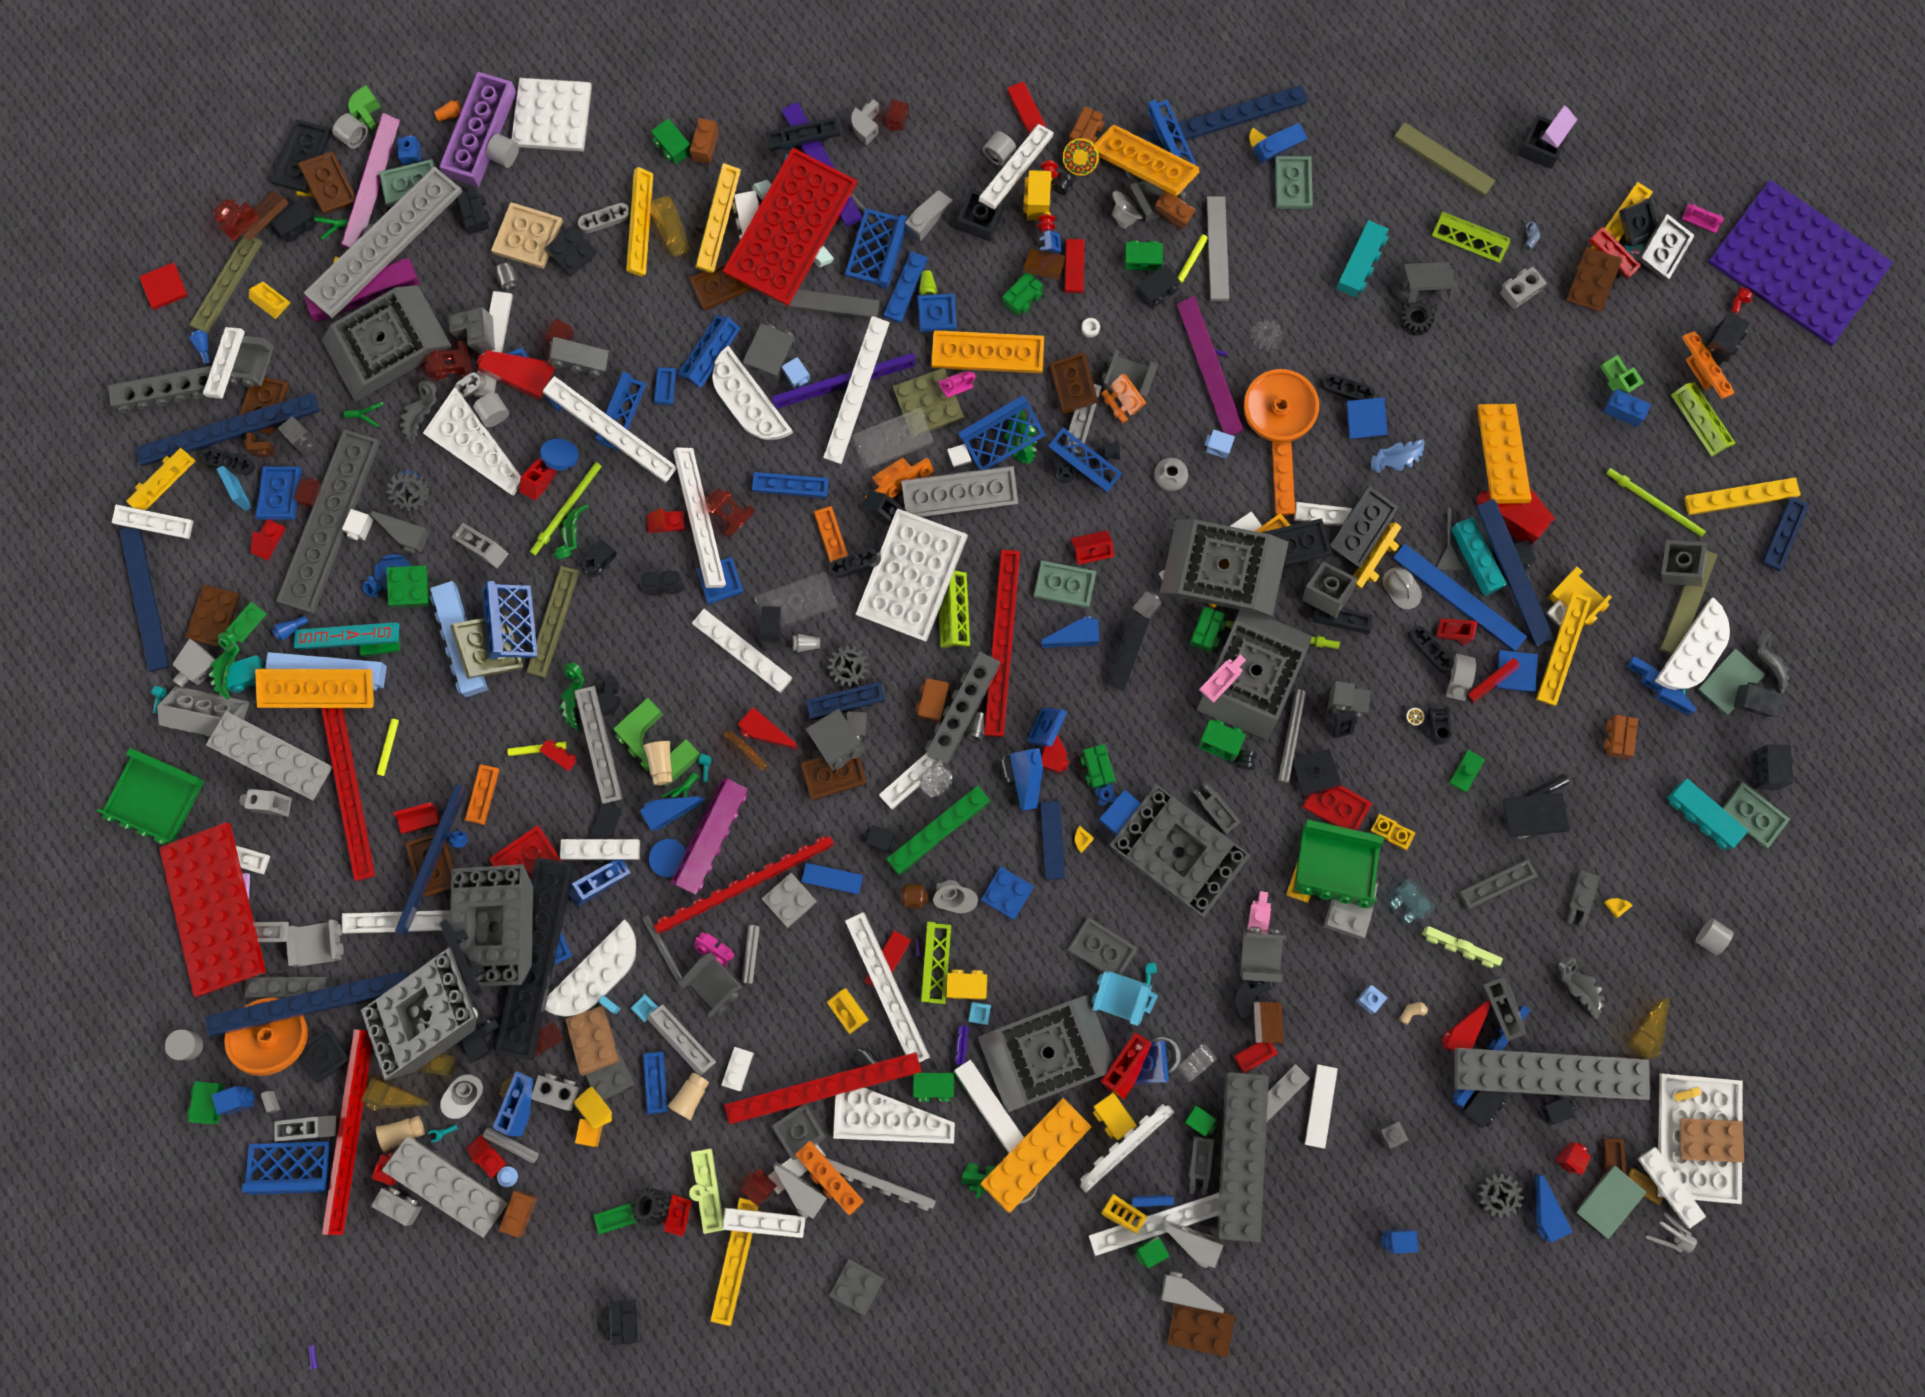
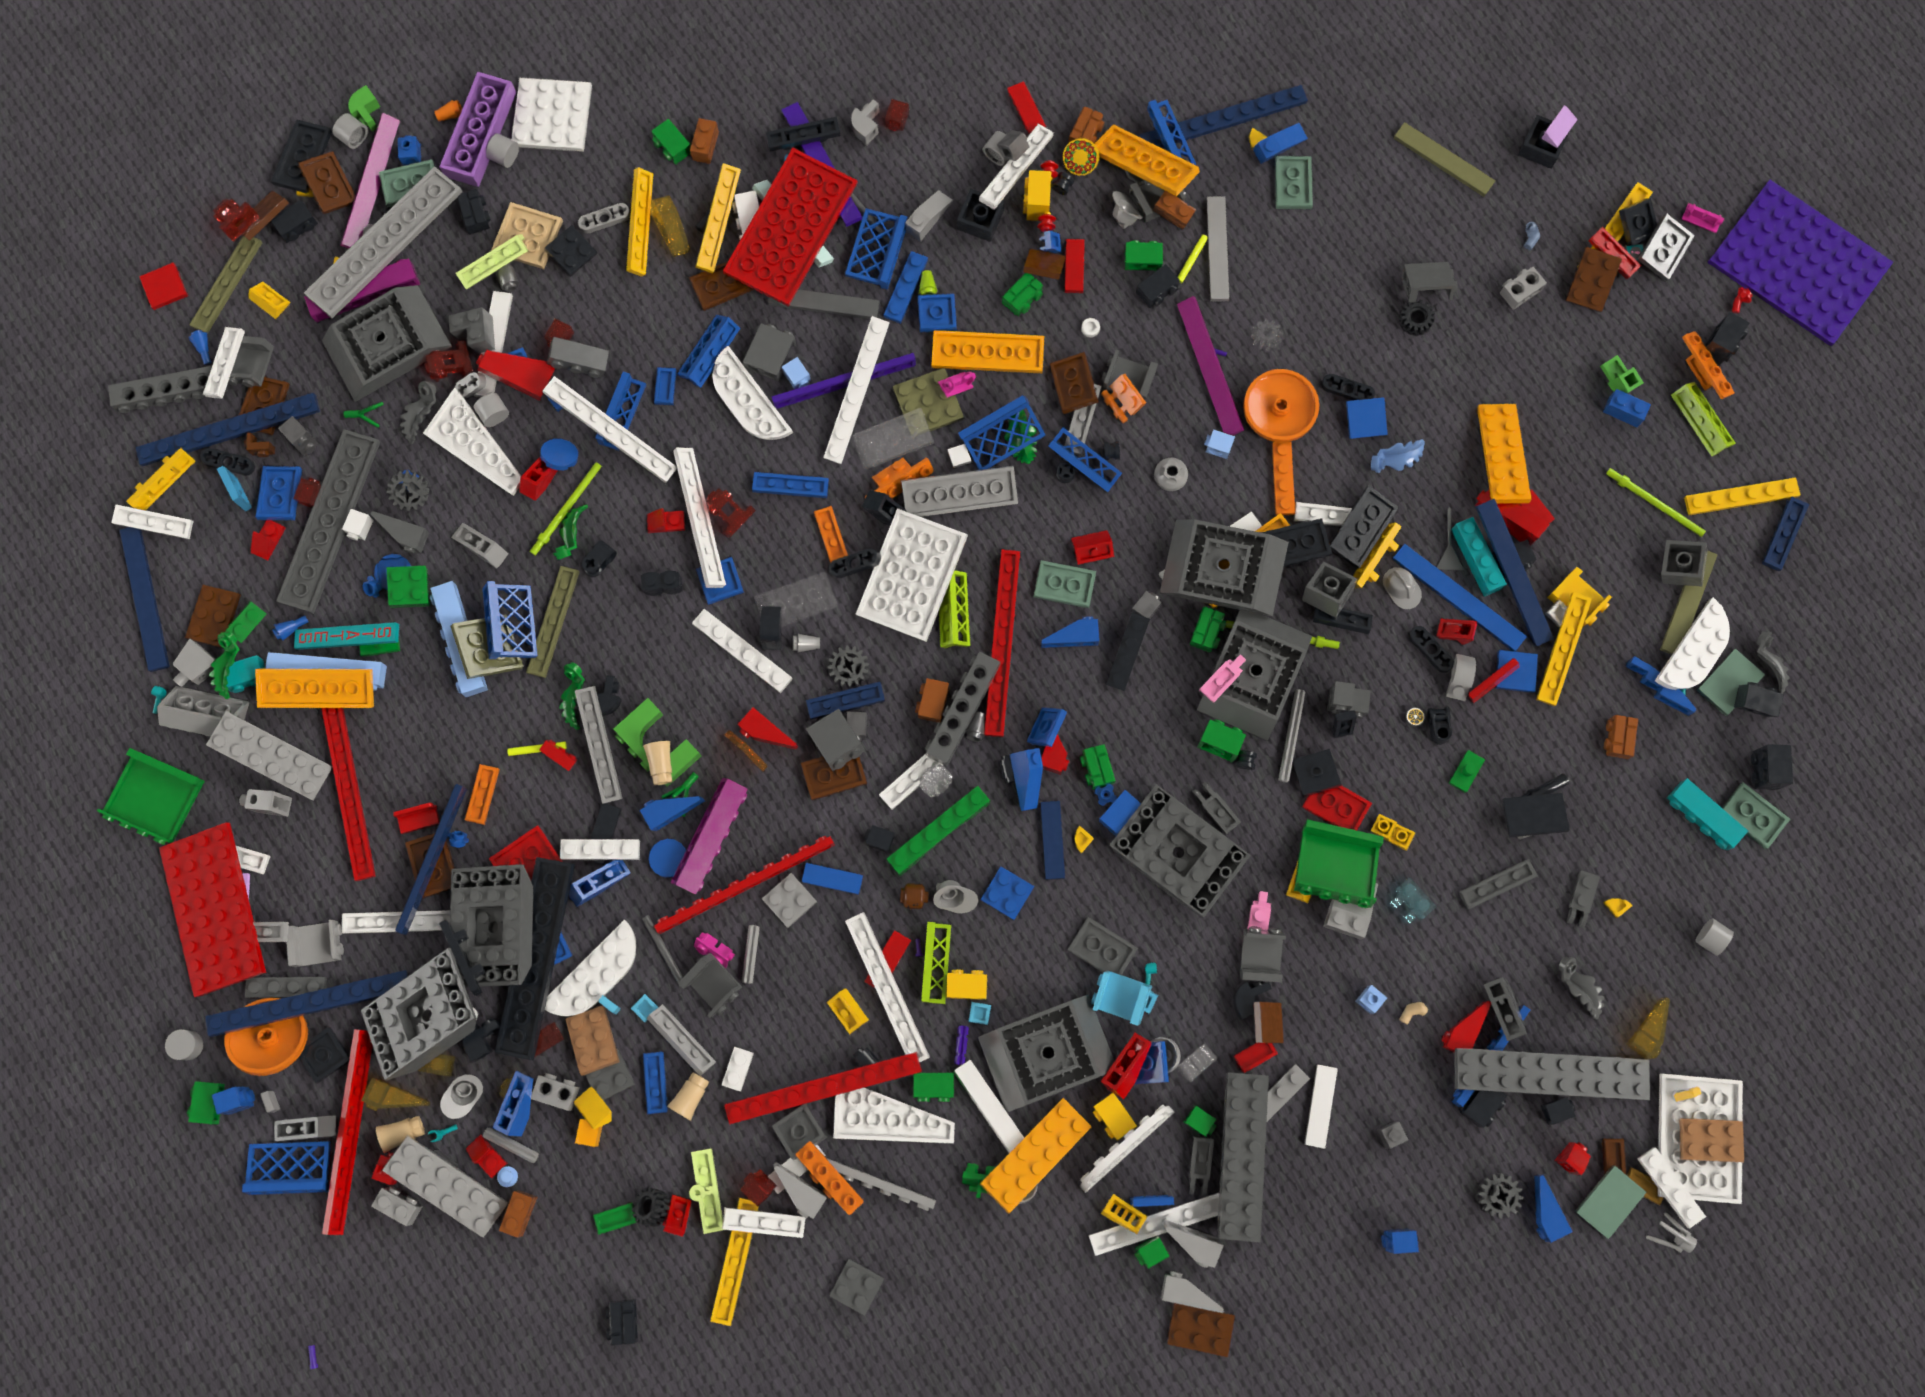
green plant [313,215,348,240] -> none
neon yellow bar [377,719,399,776] -> none
teal hand [699,754,712,782] -> none
teal brick [1336,220,1389,298] -> none
yellowish green hinge [1422,926,1503,968] -> none
lime fence [1432,211,1510,263] -> none
none -> yellowish green fence [456,234,528,289]
none -> flat silver brick [997,130,1030,161]

